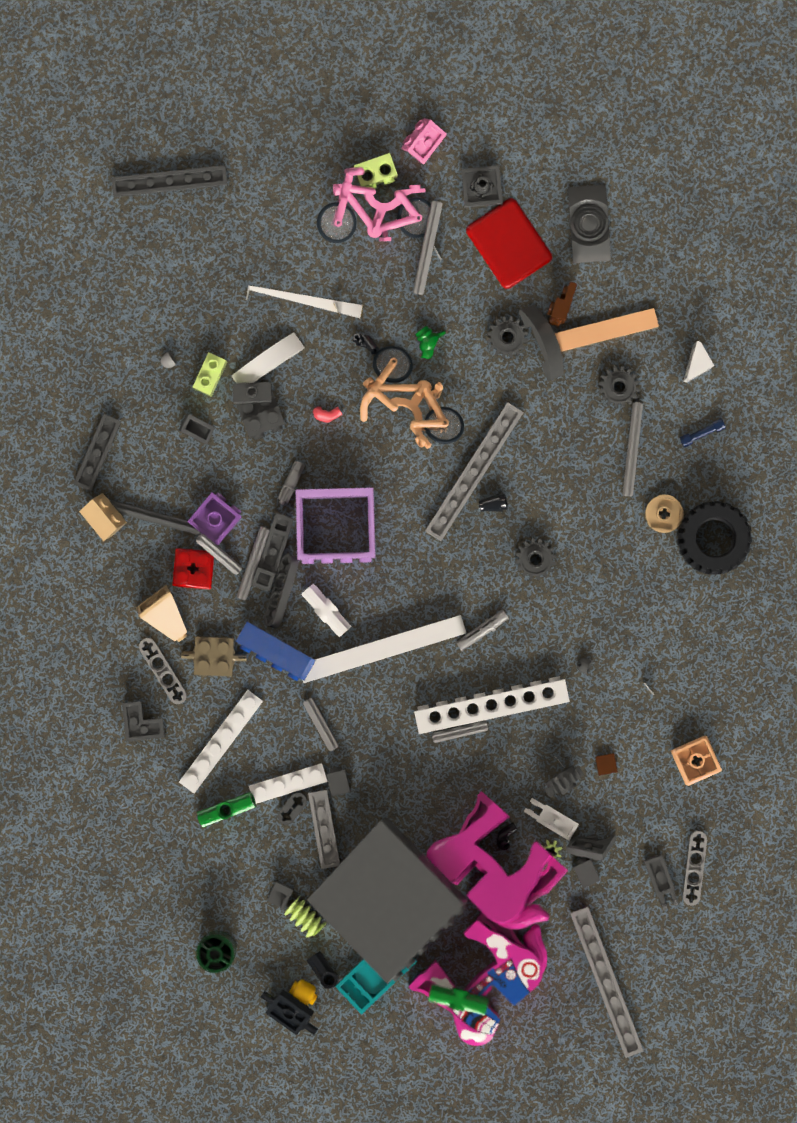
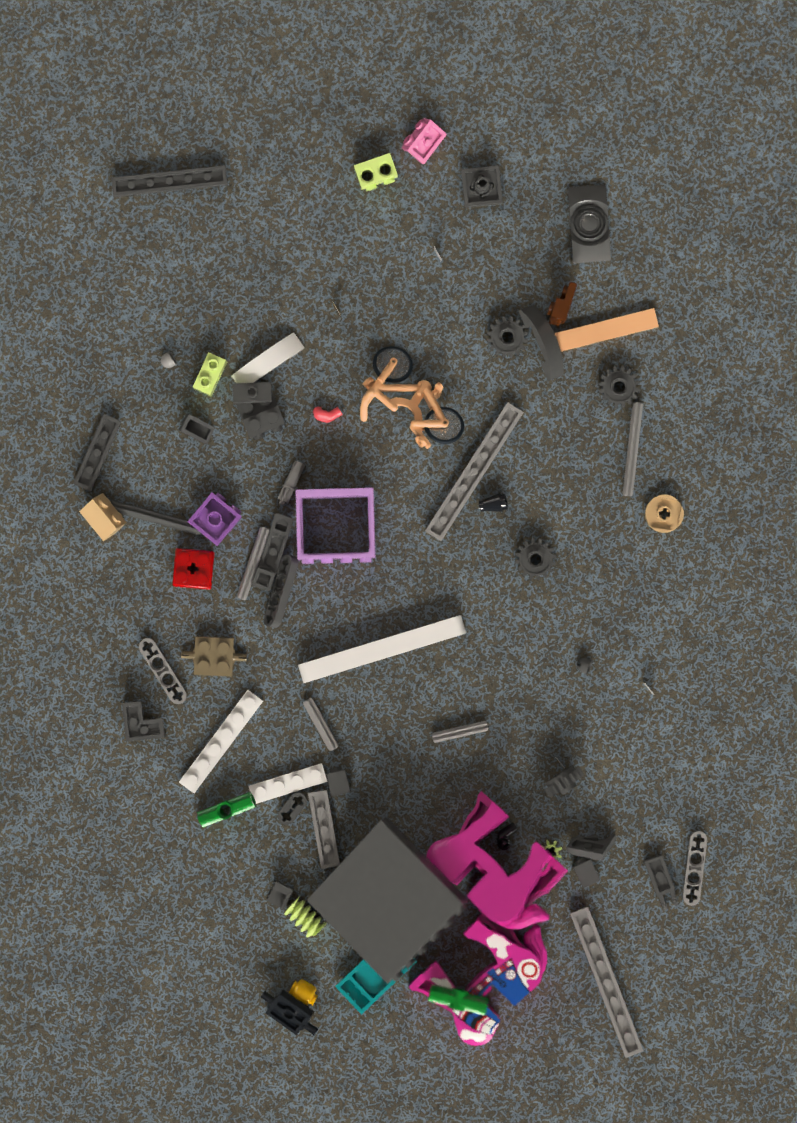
slope [136,584,187,642] -> none
light grey axle [196,534,242,575] -> none
dark green cylinder [196,930,237,973] -> none
blue brick [236,622,316,681] -> none
white sticker [246,285,363,320] -> none
white piece [301,584,352,637] -> none
black piece [306,951,339,989] -> none
piece [317,167,431,243] -> none
black arm [352,333,379,355] -> none
light grey axle [413,201,442,295] -> none
white brick [414,676,570,734] -> none
green animal [415,326,446,359] -> none
light grey pin [455,609,509,652] -> none
red piece [466,198,552,289] -> none
white hinge [524,798,579,841] -> none
reddish brown tile [595,753,618,776] -> none
light nougat brick [671,736,722,786] -> none
black tyre [677,501,752,575] -> none
dark blue bar [679,418,726,448] -> none
white slope [683,341,714,382] -> none

